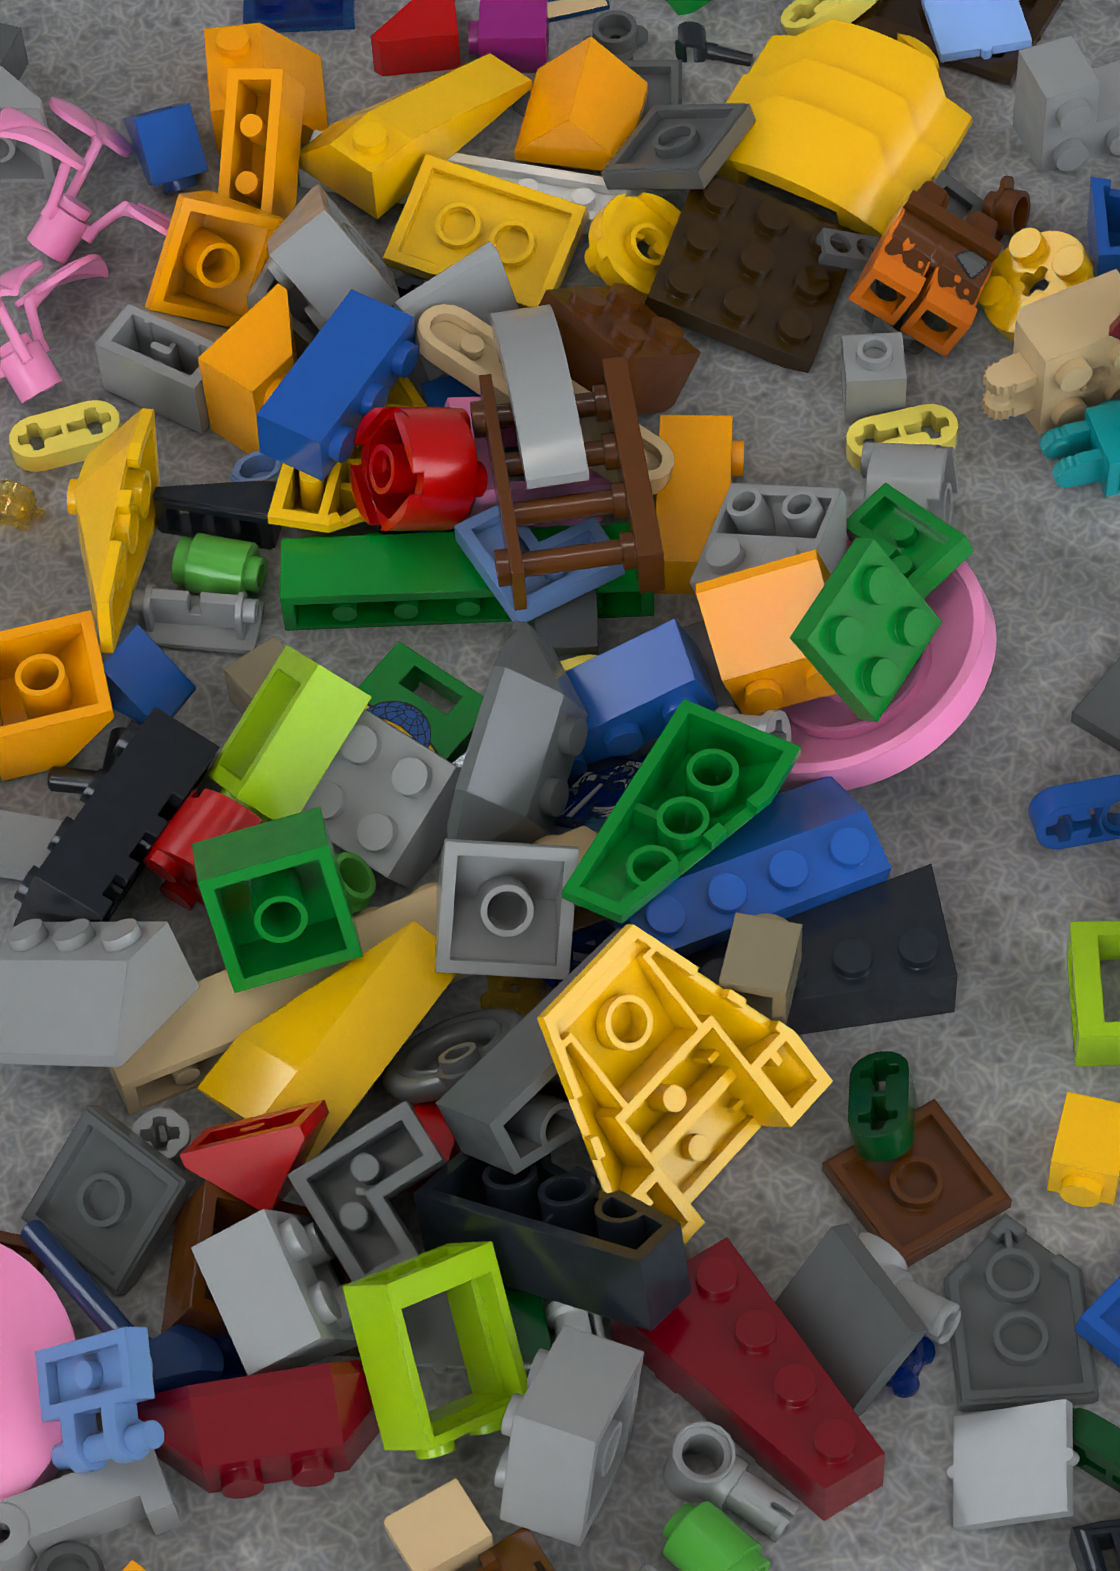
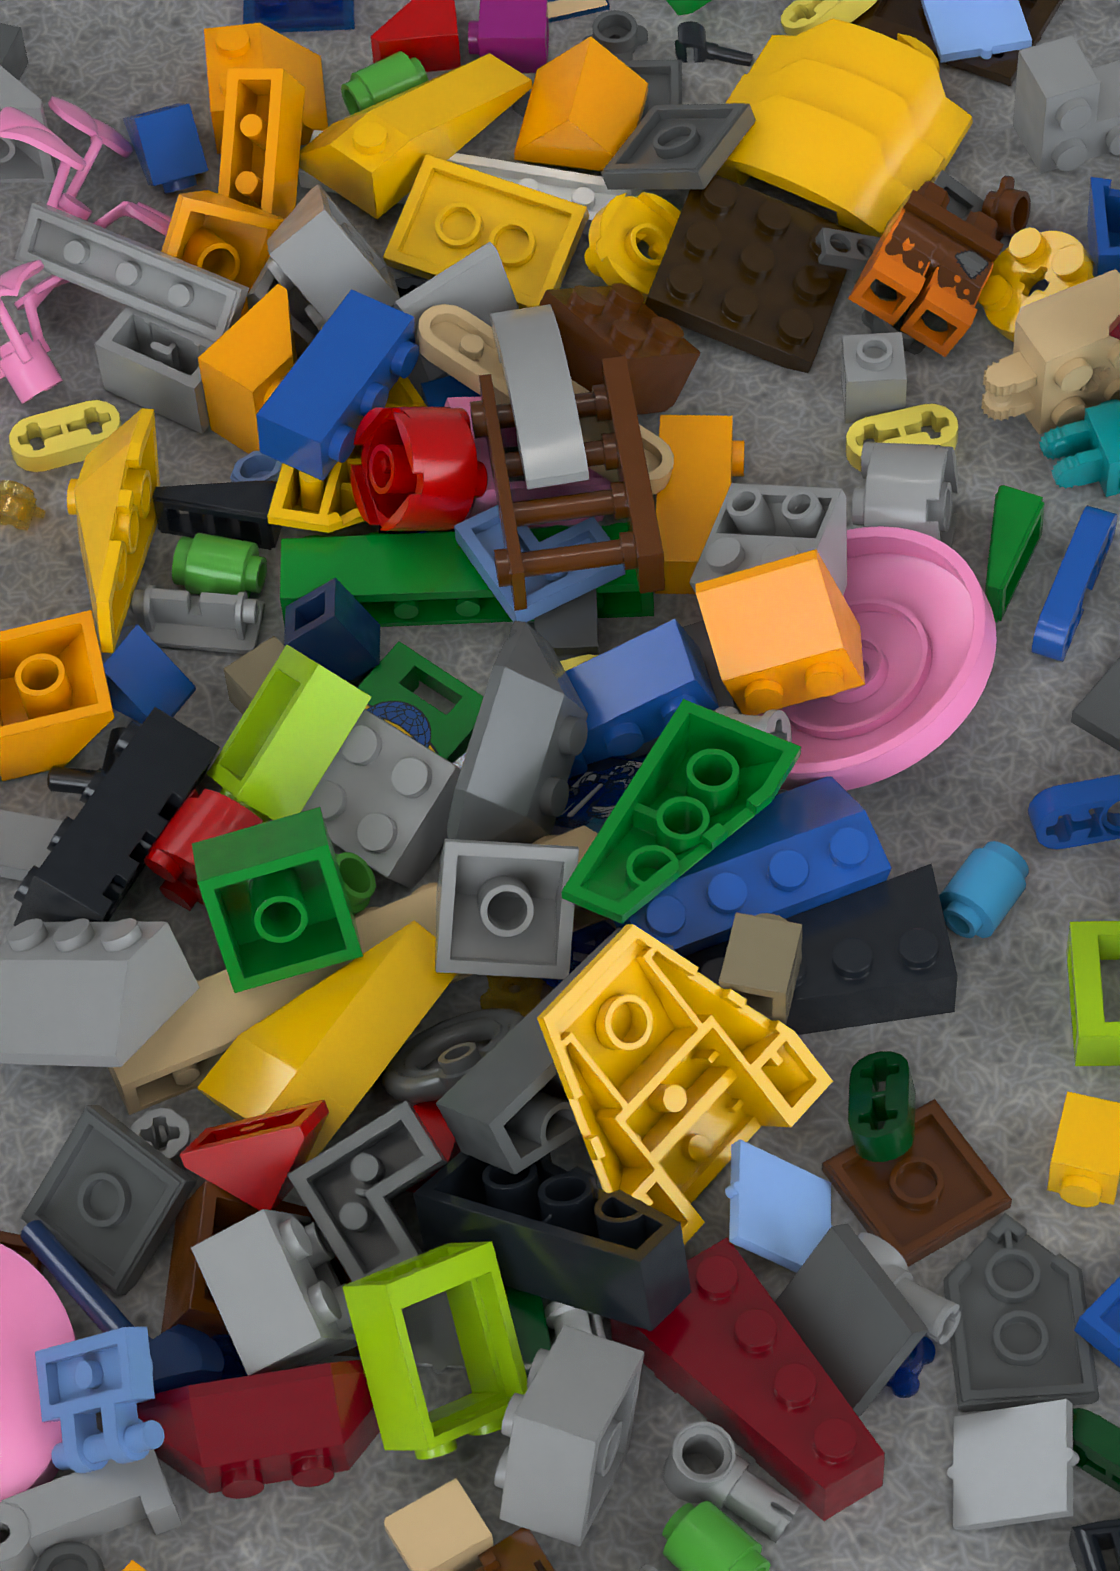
green plate [790,537,942,722] -> none
green plate [846,482,974,599] -> none
none -> light grey tile [15,202,249,342]
none -> dark blue brick [284,577,380,682]
none -> bright green brick [341,51,429,115]
none -> light blue piece [725,1139,832,1273]
none -> dark azure brick [939,841,1029,938]
none -> green slope [985,485,1045,622]
none -> blue beam [1032,505,1118,662]

